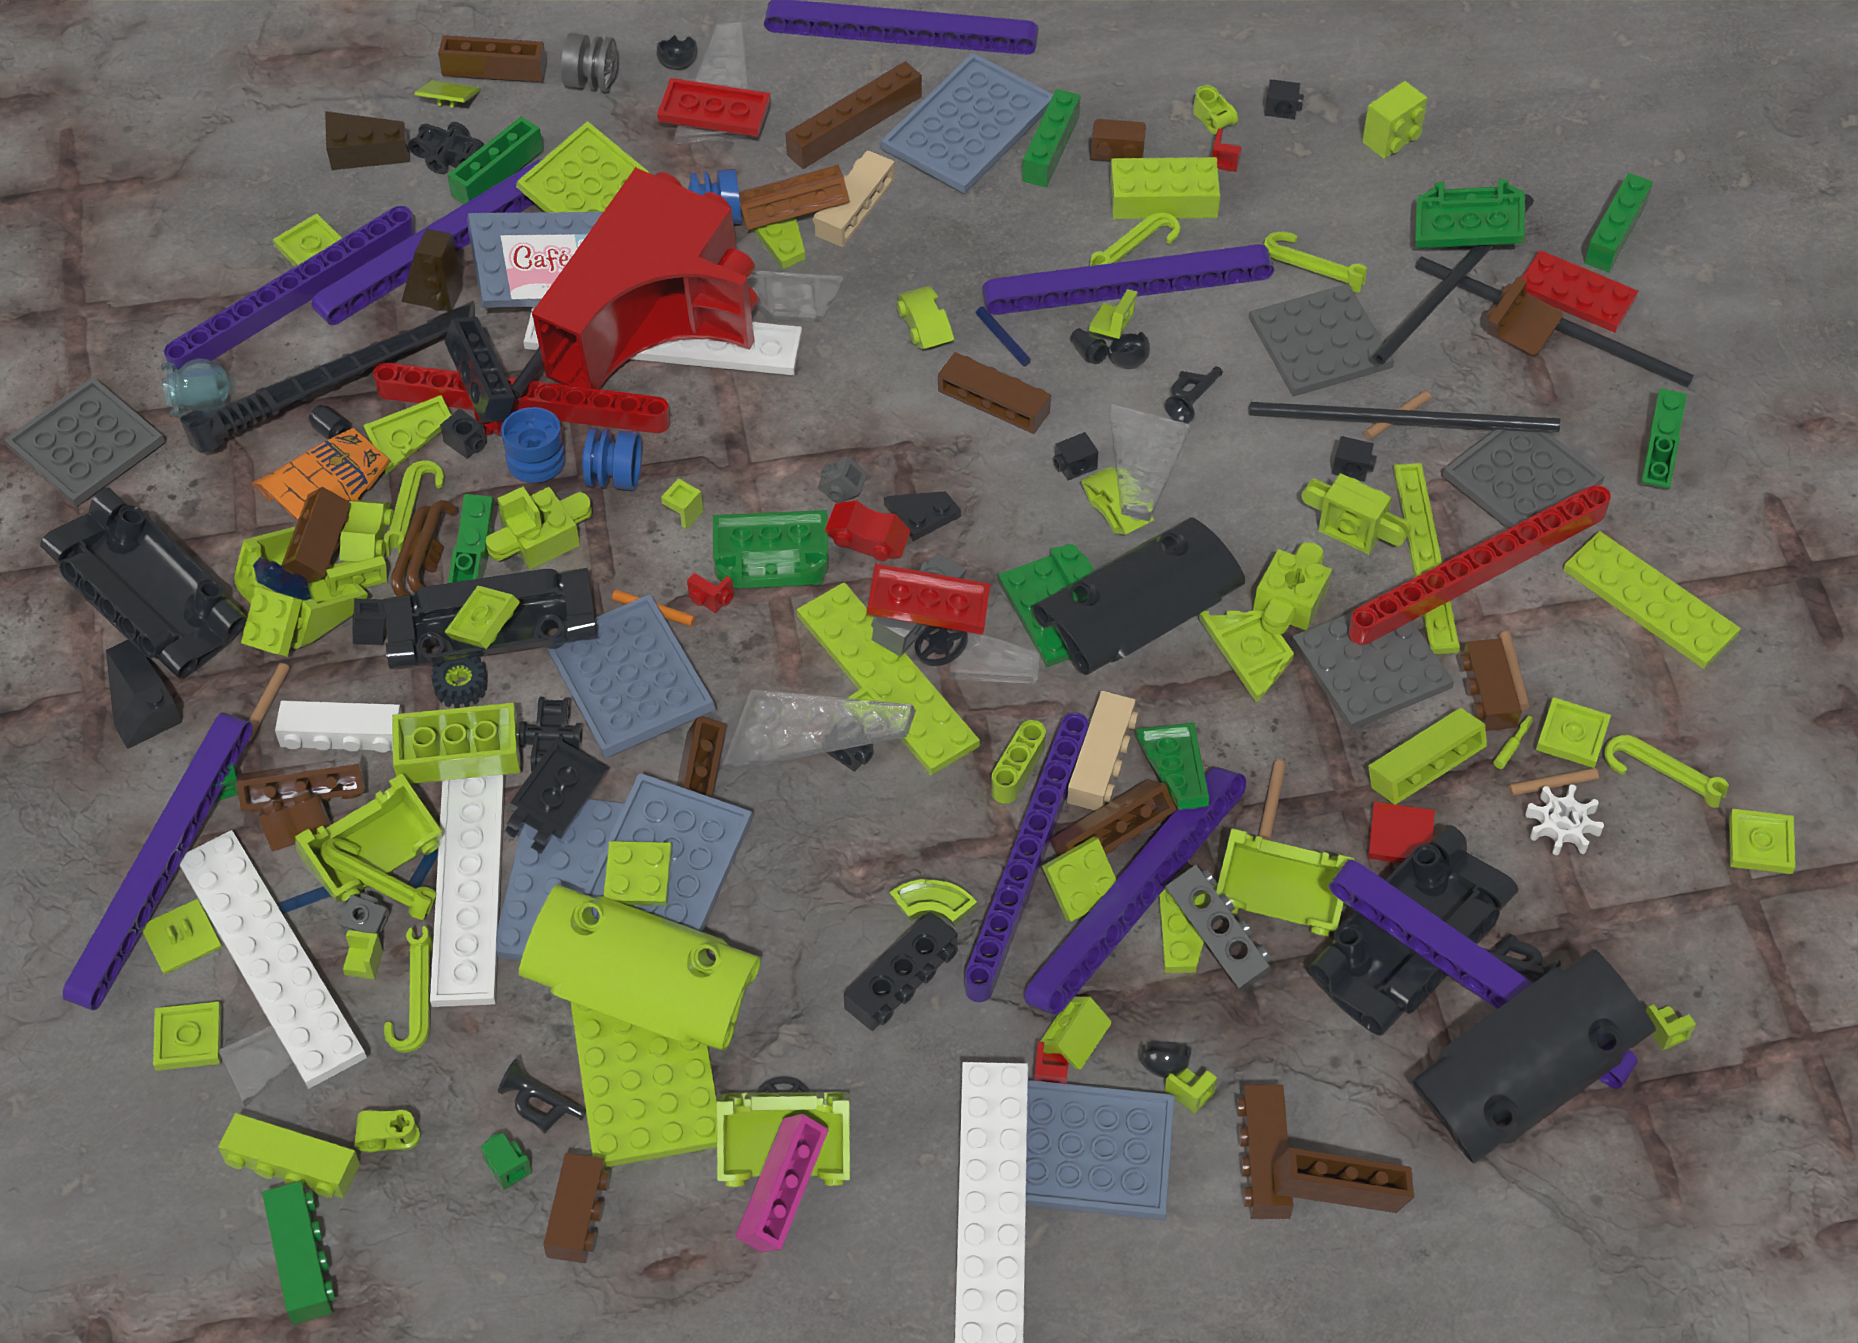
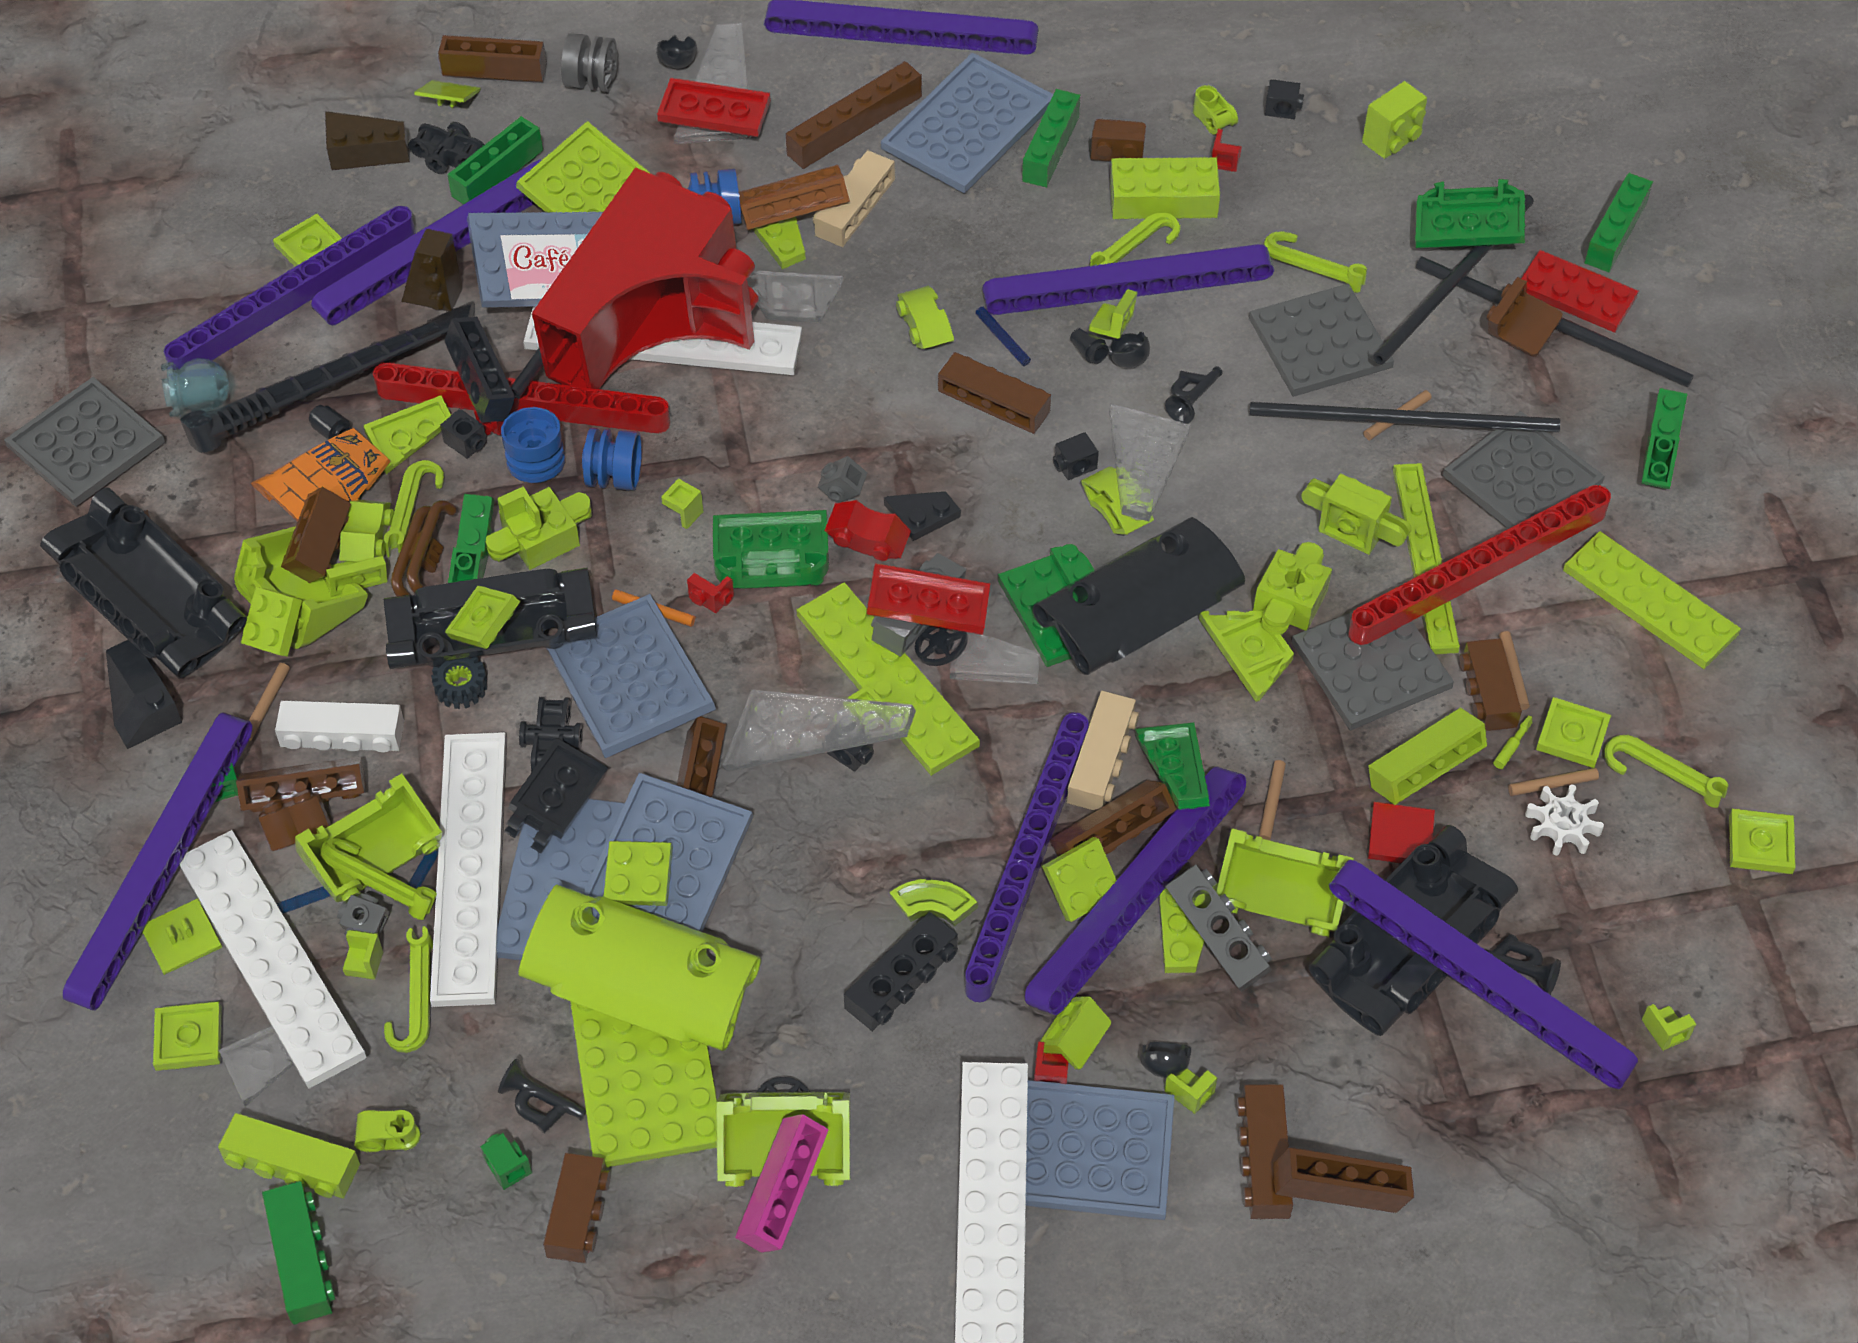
clear blue plate [253,557,312,602] -> none
black brick [352,598,385,645] -> none
lime brick [392,703,521,784] -> none
lime beam [991,720,1046,804] -> none
black brick [1332,436,1377,482] -> none
black panel [1412,948,1656,1164] -> none

